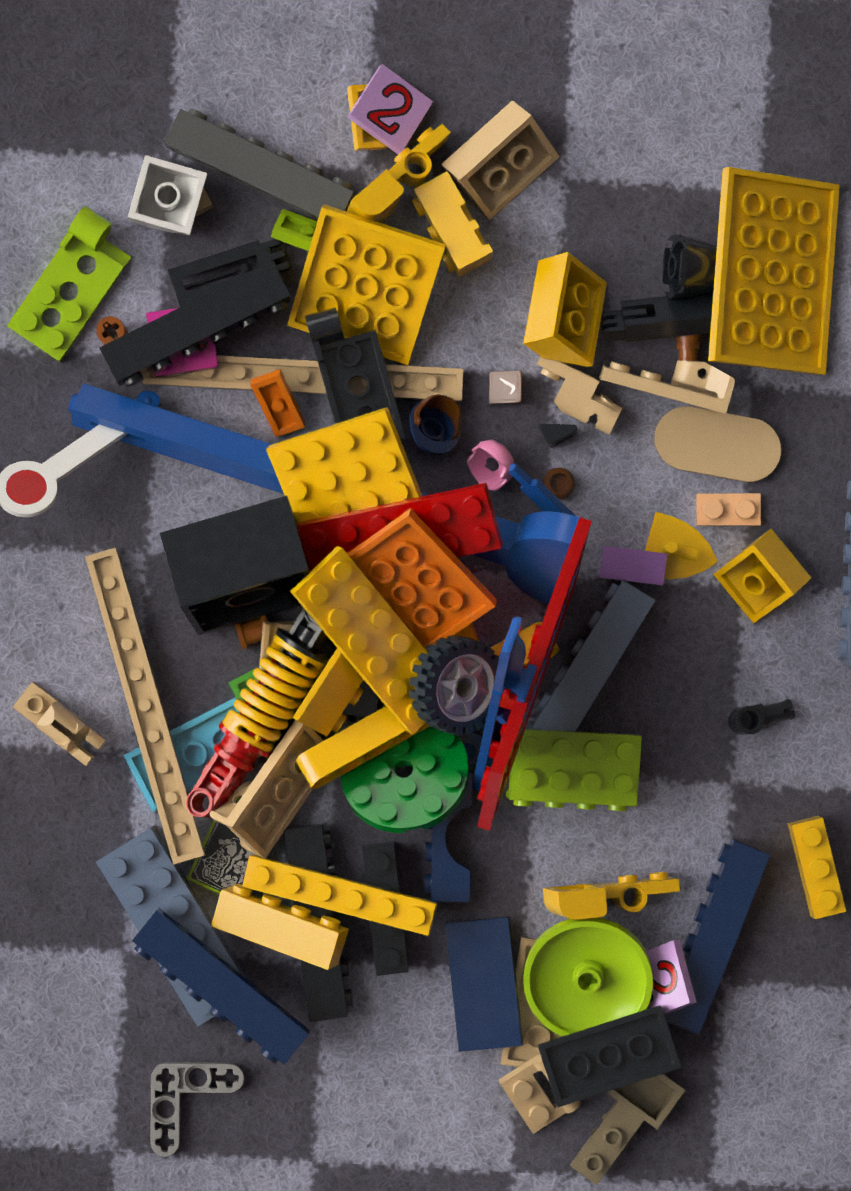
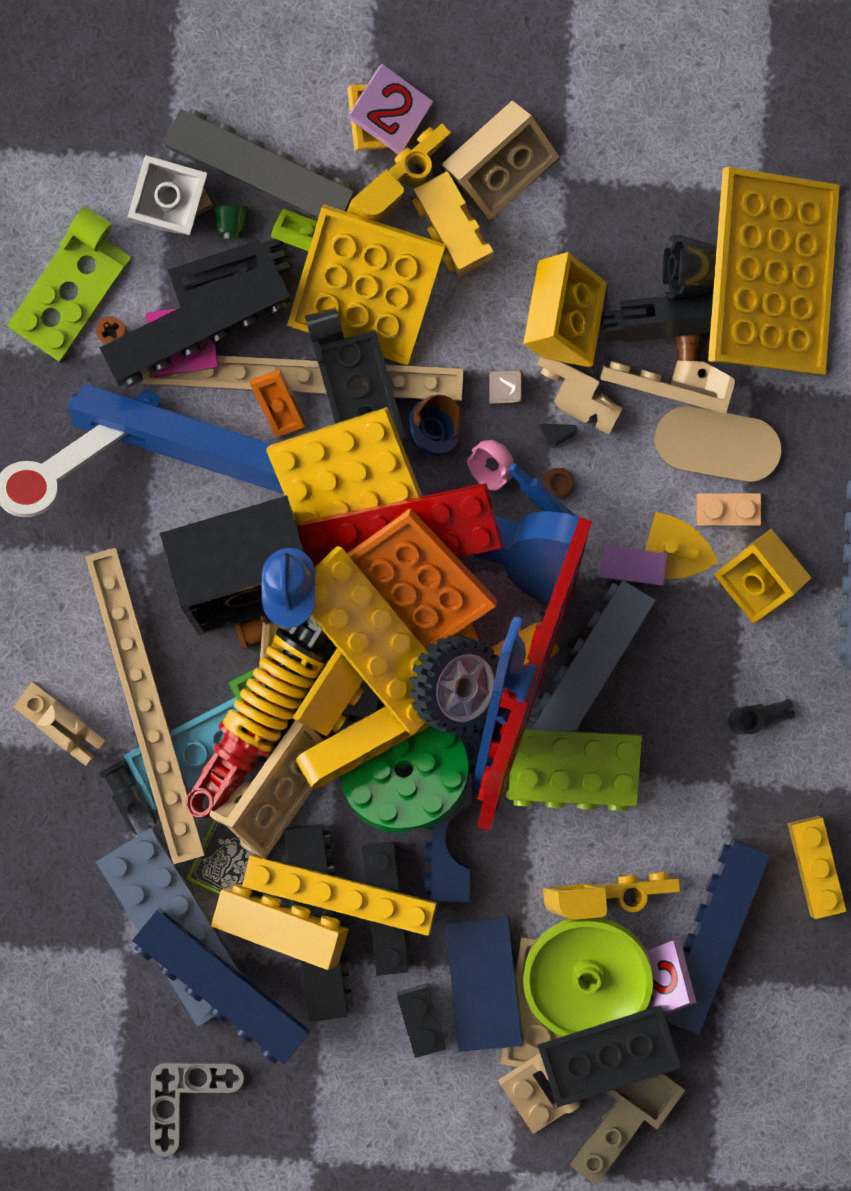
none -> black piece [99,759,156,835]
none -> dark green hat [213,206,248,239]
none -> blue piece [262,548,315,628]
none -> black brick [397,983,446,1058]

